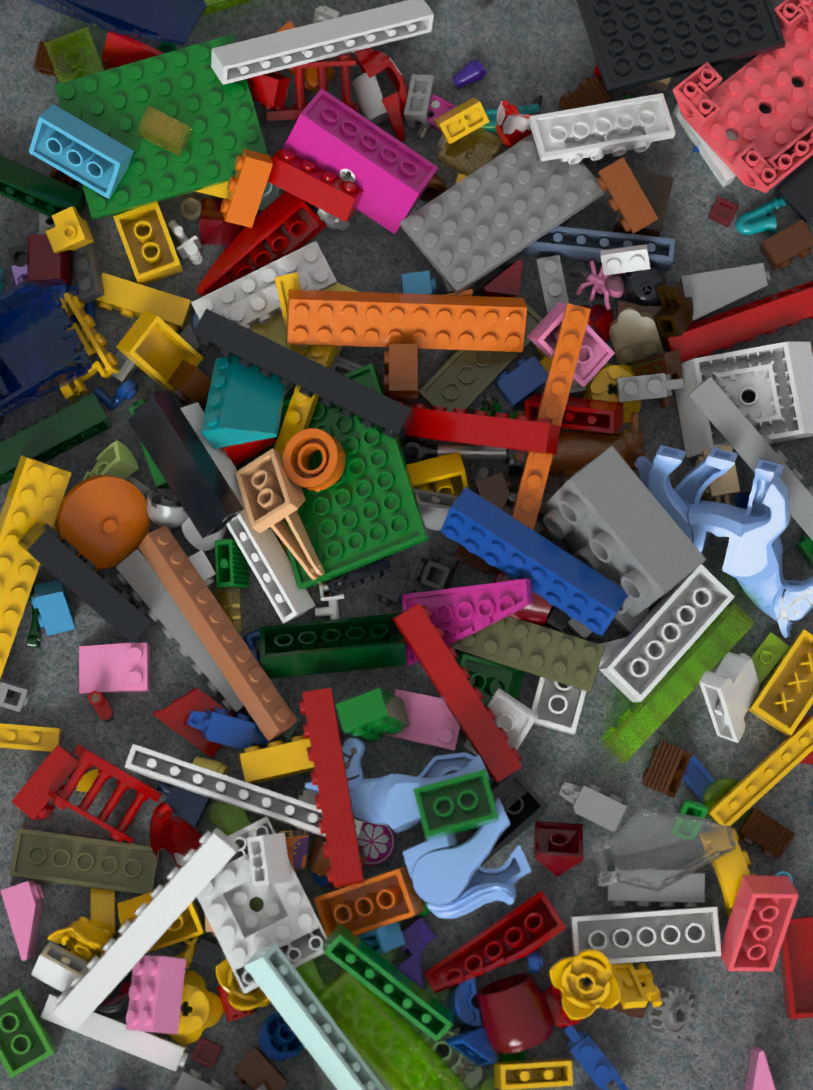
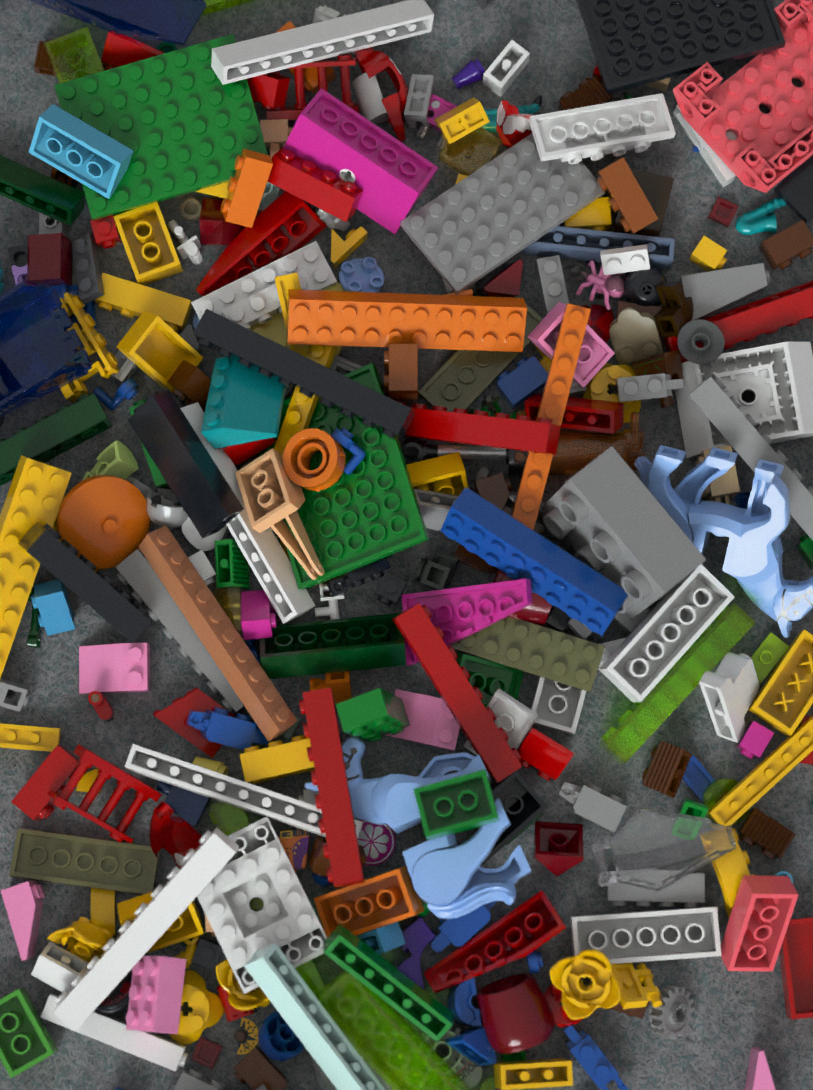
yellow brick [46,206,94,254] -> none
clear yellow brick [138,105,193,157] -> none
white brick [247,833,291,887] -> none
dark azure brick [401,271,436,295] -> none
reddish brown brick [420,173,447,203] -> none
none -> red brick [90,215,122,249]
none -> piece [235,1018,258,1055]
none -> dark pink brick [241,590,276,640]
none -> light nougat brick [260,119,293,159]
none -> orange brick [309,671,352,704]
none -> yellow slope [331,226,368,269]
none -> blue plate [331,427,366,475]
none -> light blue dish [339,257,385,293]
none -> blue hinge [430,901,496,953]
none -> white brick [482,40,530,97]
none -> red slope [517,728,574,782]
none -> yellow brick [563,197,611,231]
none -> dark grey dish [677,319,724,364]
none -> yellow brick [689,236,727,272]
none -> dark pink brick [736,721,774,760]

